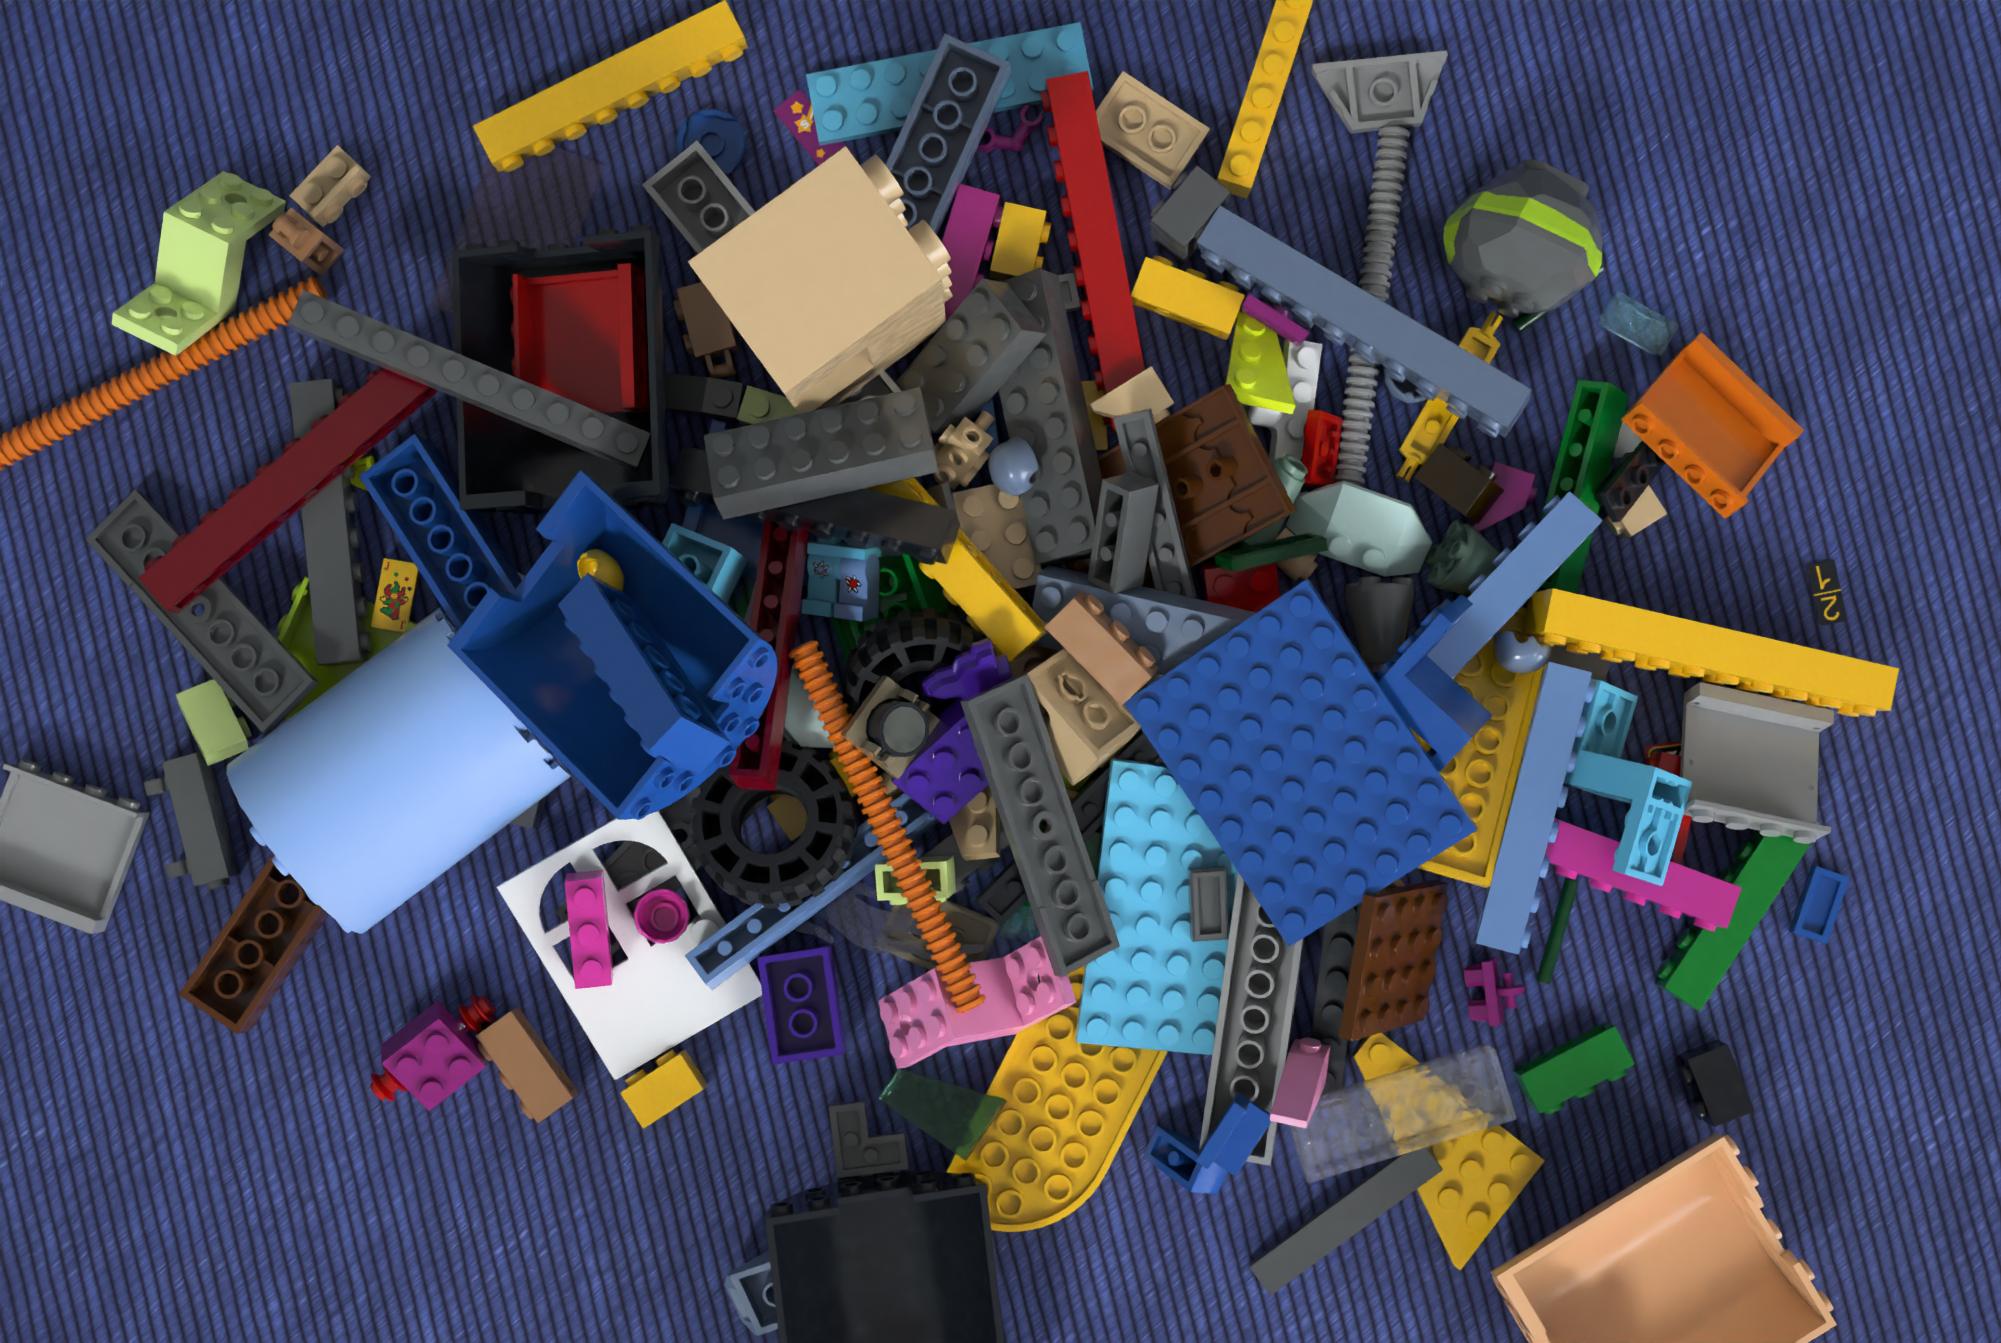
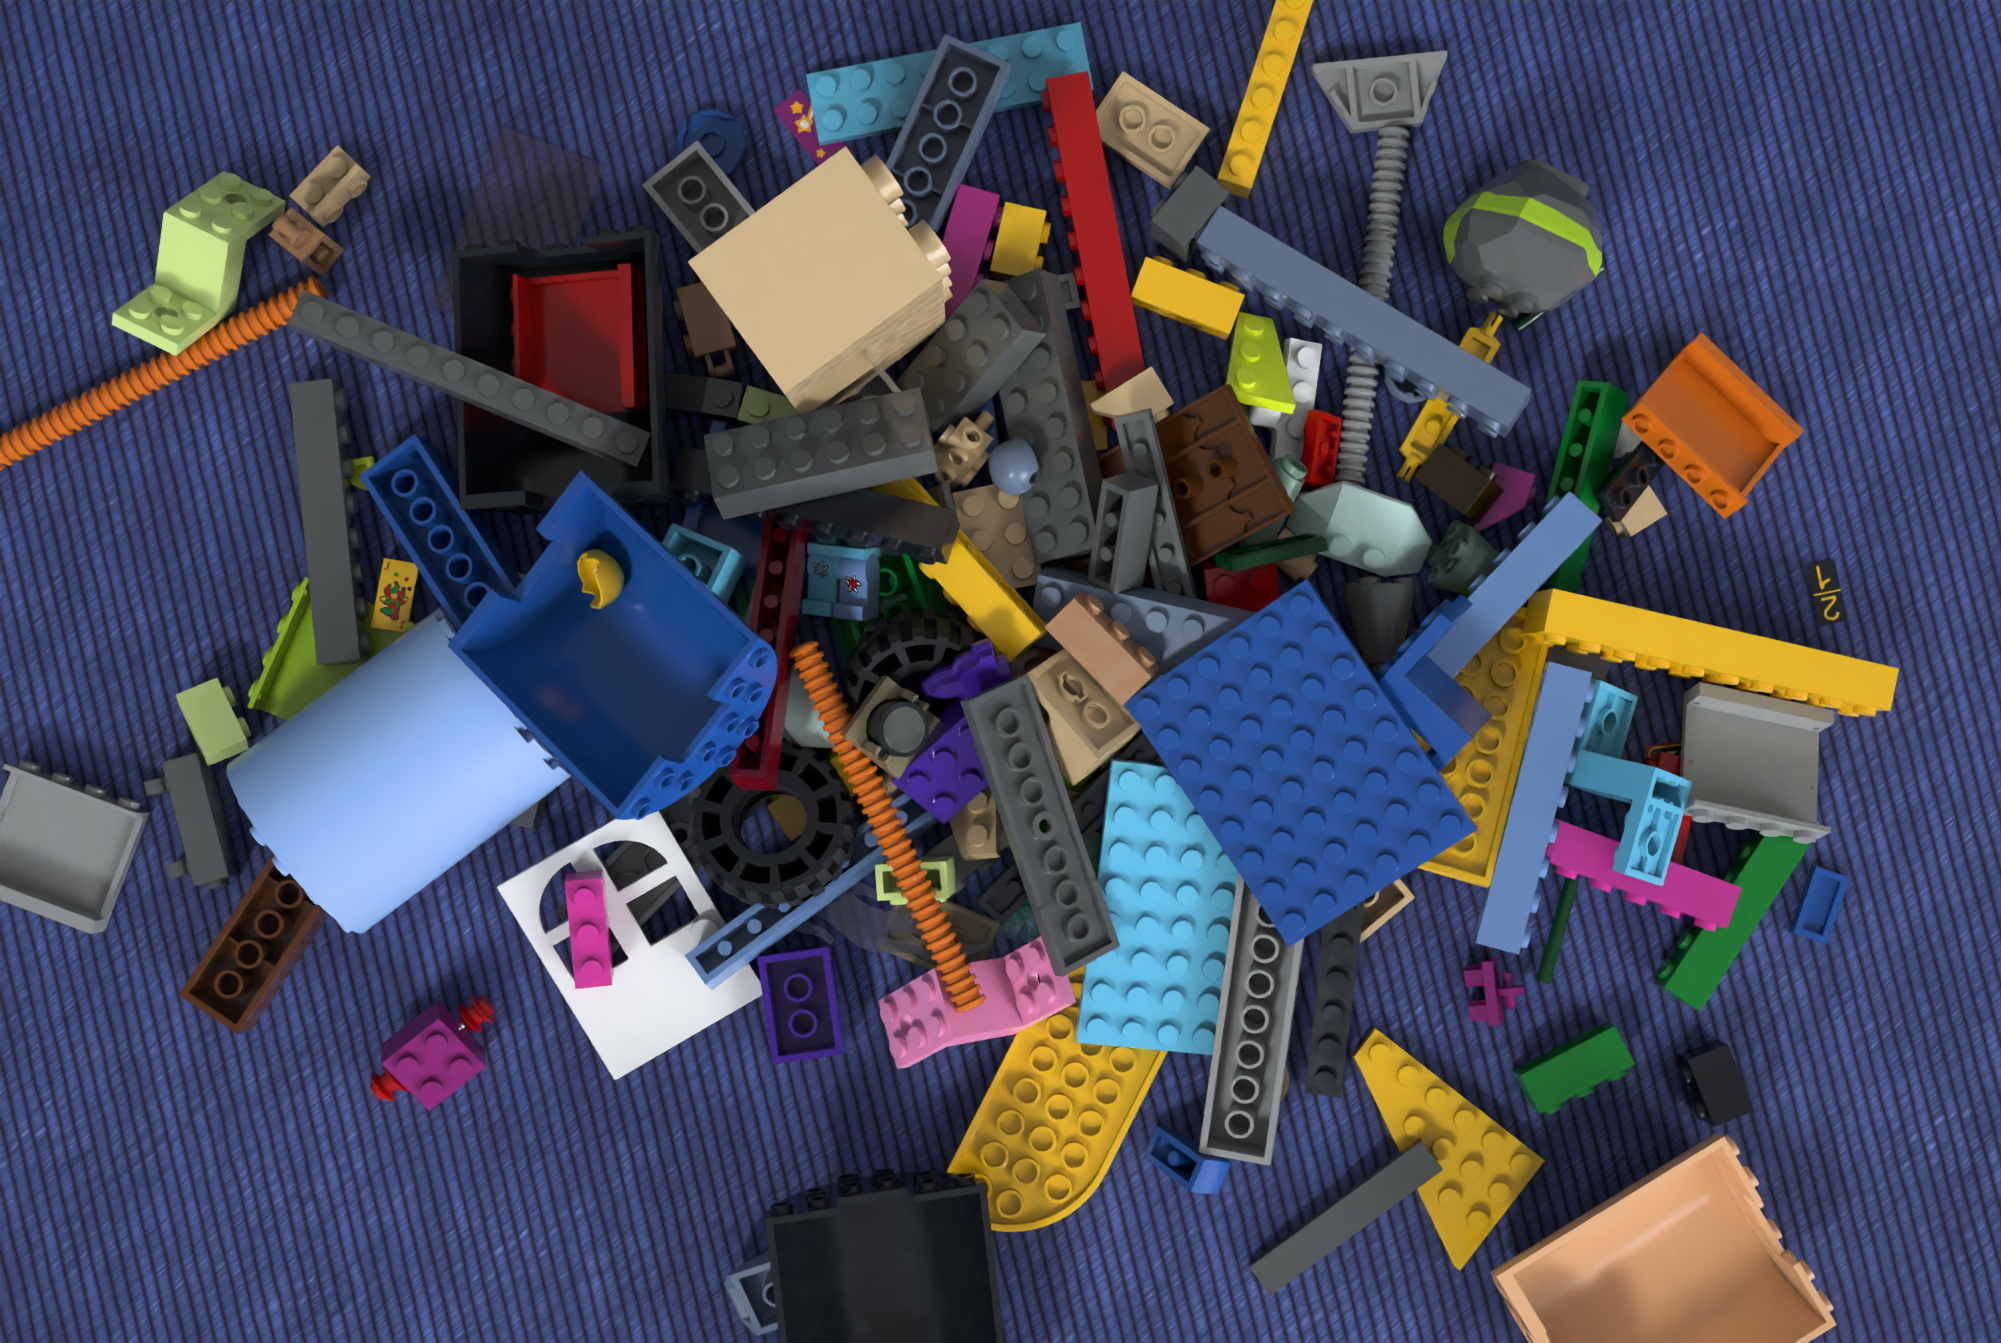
dark grey piece [85,489,319,734] -> none
dark red brick [138,367,438,614] -> none
yellow brick [473,0,748,172] -> none
medium nougat brick [476,1007,579,1123] -> none
blue brick [558,573,730,774] -> none
yellow brick [620,1049,708,1129] -> none
dark pink hair [634,888,690,944] -> none
dark grey panel [829,1100,910,1178] -> none
clear green wing [878,1069,1007,1161] -> none
magenta arm [976,104,1043,153] -> none
dark grey tile [1188,865,1229,942] -> none
blue panel [1196,1092,1272,1175] -> none
magenta plate [1241,294,1309,346] -> none
bright pink slope [1270,1038,1331,1128] -> none
clear brick [1287,1044,1517,1183] -> none
reddish brown plate [1339,880,1448,1041] -> none
sand blue hair [1494,631,1551,674] -> none
clear light blue plate [1597,291,1679,358] -> none

